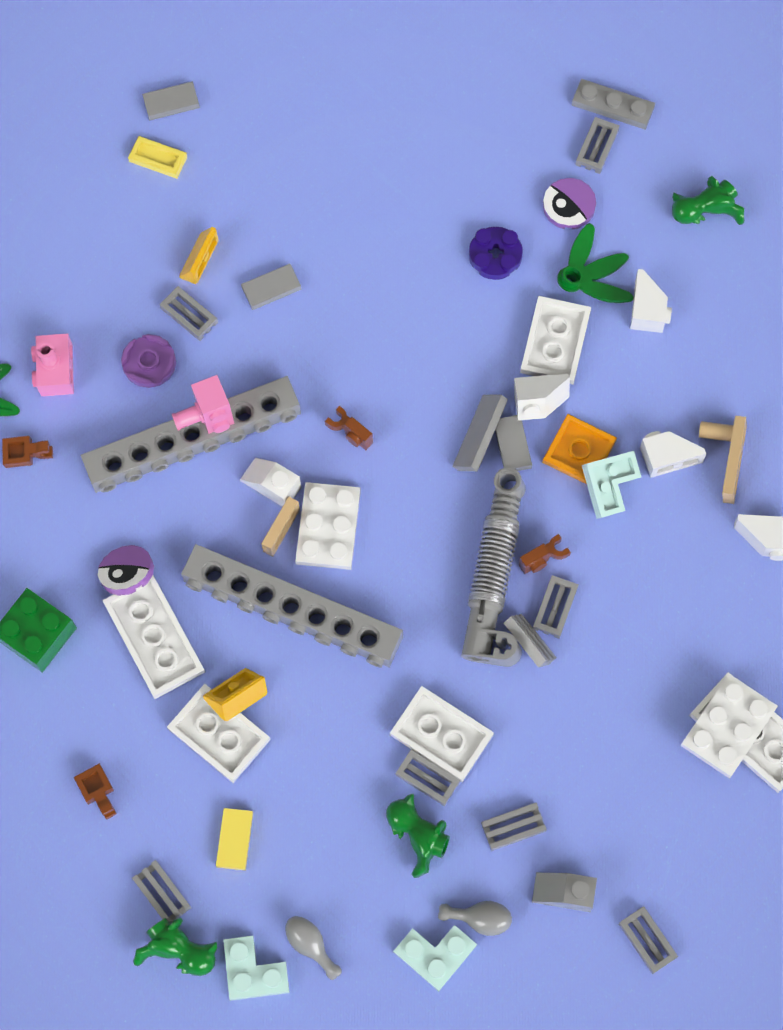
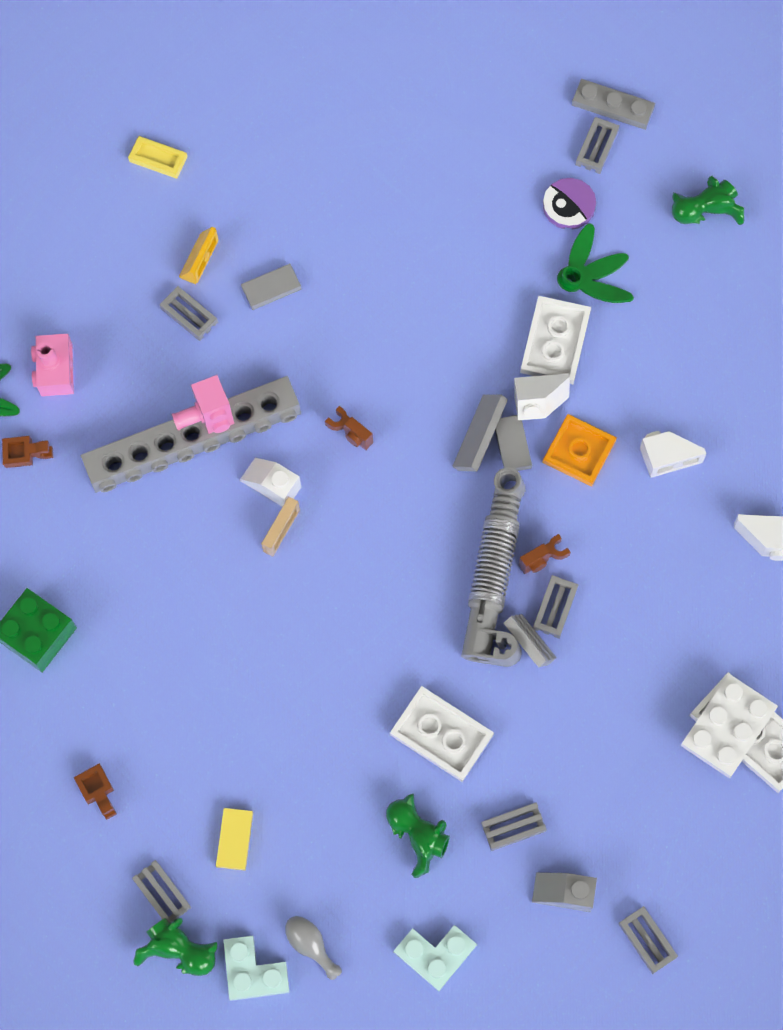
tile [97,545,154,596] -> none
white plate [102,576,205,699] -> none
medium lavender tile [121,334,176,388] -> none
light grey tile [142,81,200,121] -> none
white plate [167,684,271,783] -> none
light grey brick [181,544,403,668] -> none
yellow slope [203,668,267,721] -> none
white plate [295,482,361,570] -> none
light grey tile [395,749,460,806] -> none
light grey piece [438,901,512,936] -> none
dark purple plate [469,227,523,280] -> none
light aqua plate [582,451,641,519] -> none
white slope [630,269,672,333] -> none
tan piece [699,416,747,504] -> none

